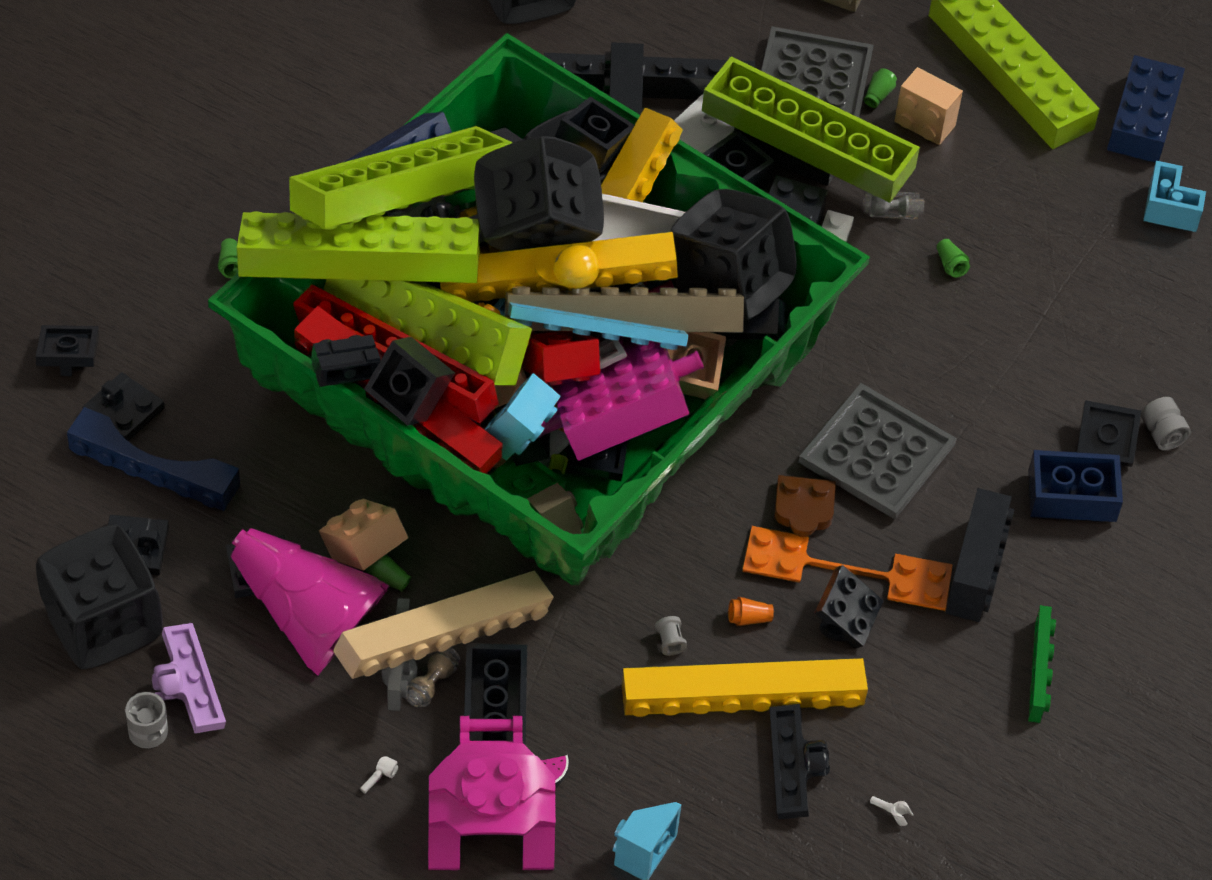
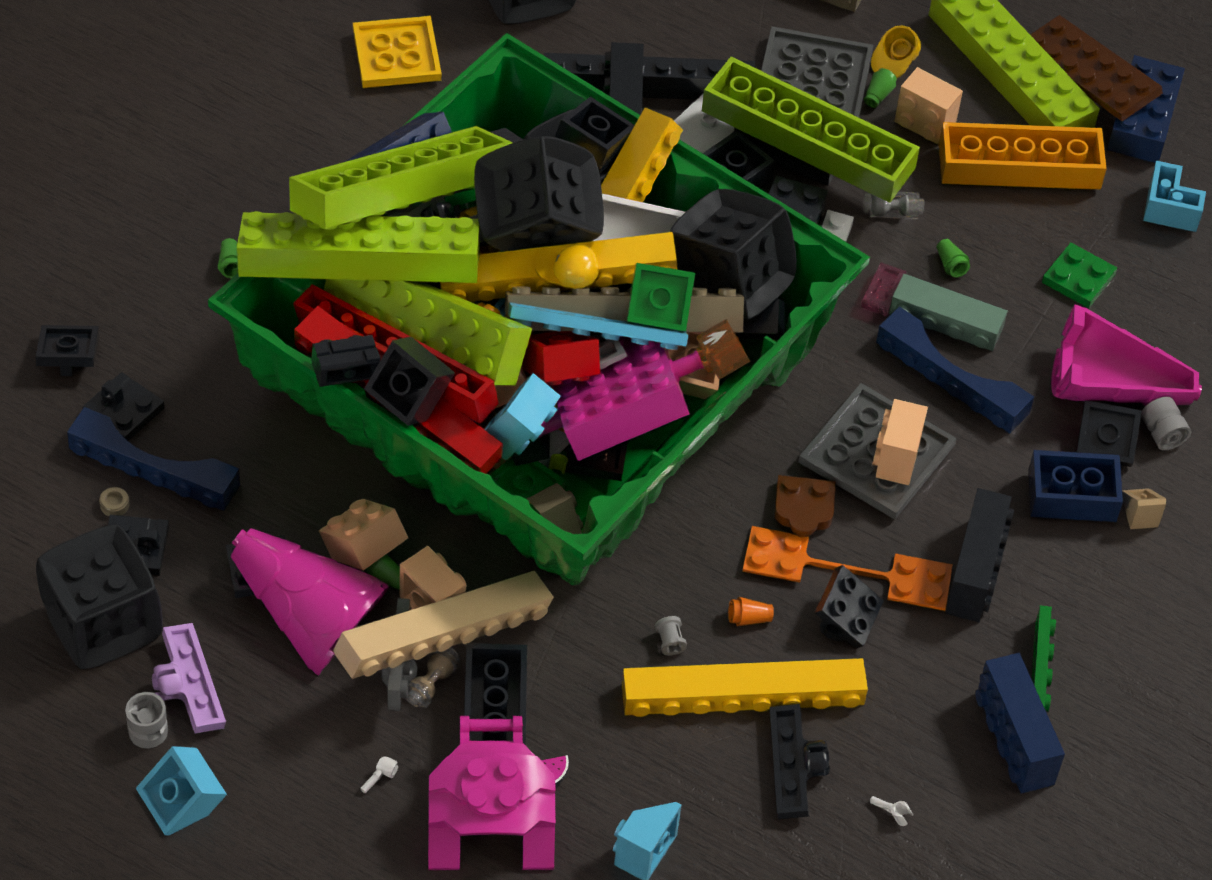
none -> dark tan tile [99,487,130,517]
none -> medium azure slope [136,746,227,835]
none -> yellow plate [353,16,442,88]
none -> light nougat brick [400,546,467,610]
none -> green plate [626,263,695,332]
none -> clear orange brick [696,319,750,379]
none -> clear pink plate [861,262,907,316]
none -> yellow cap [871,25,921,78]
none -> light nougat brick [872,399,928,485]
none -> dark blue arch [876,306,1034,433]
none -> sand green brick [889,274,1008,351]
none -> light orange brick [939,122,1107,190]
none -> dark blue brick [975,653,1065,793]
none -> reddish brown plate [1030,15,1163,121]
none -> green plate [1042,242,1117,308]
none -> dark pink cone [1051,304,1202,406]
none -> tan slope [1122,488,1166,529]

